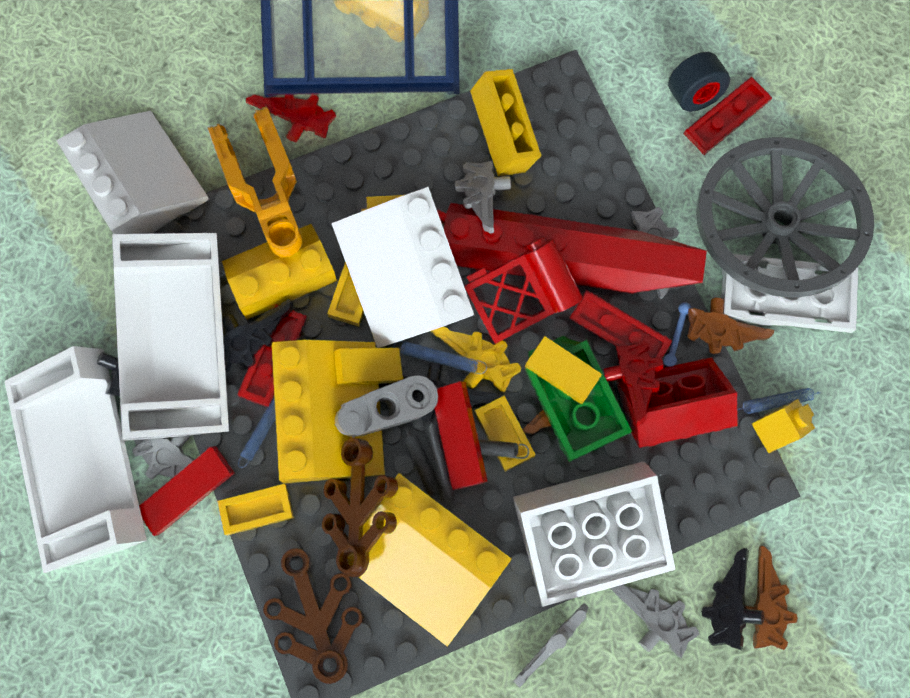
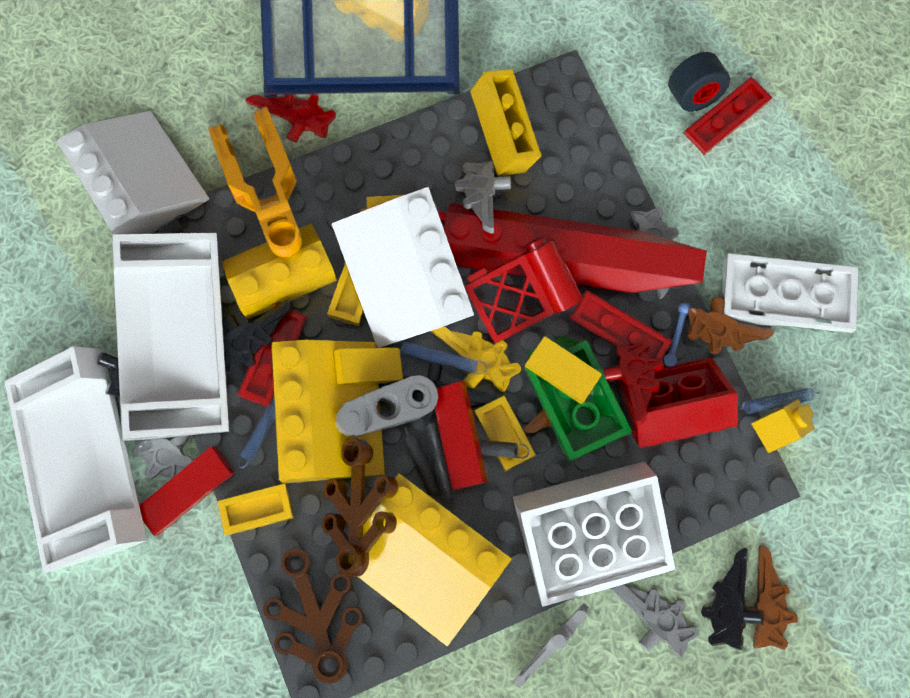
dark grey wheel [696,137,874,297] -> none

